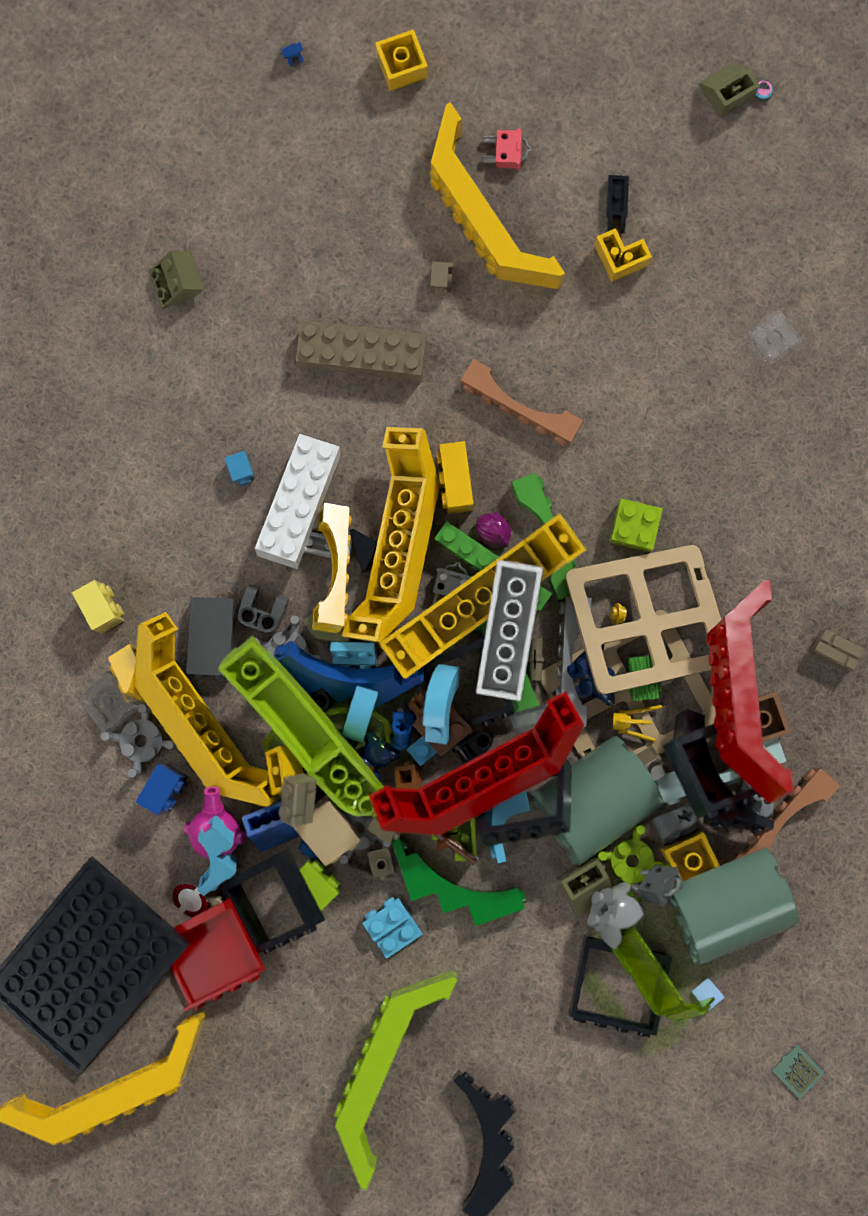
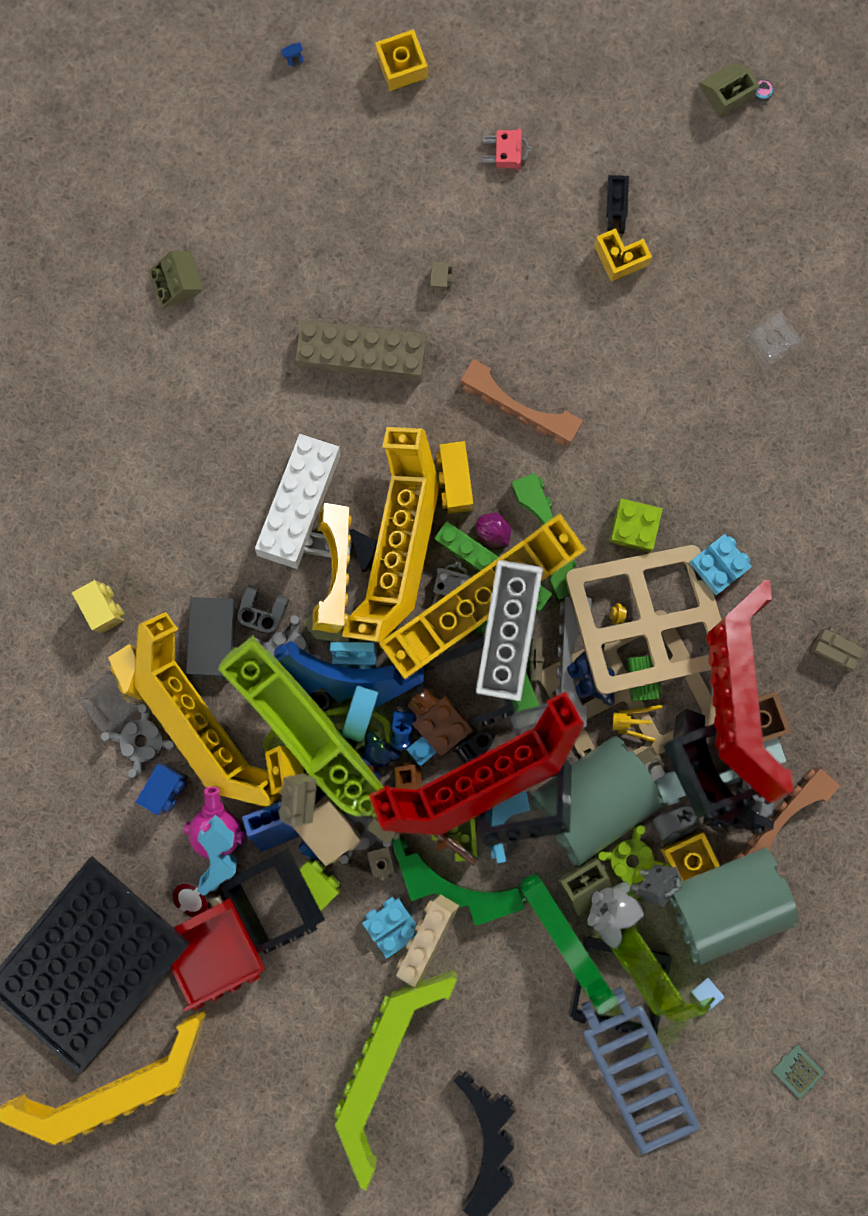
dark azure brick [225,451,255,486] -> none
medium azure arch [423,664,460,744] -> none
yellow slope [430,102,565,289] -> none
none -> tan brick [396,895,459,987]
none -> green arch [518,873,619,1015]
none -> sand blue bar [581,987,700,1154]
none -> medium azure plate [689,534,752,595]

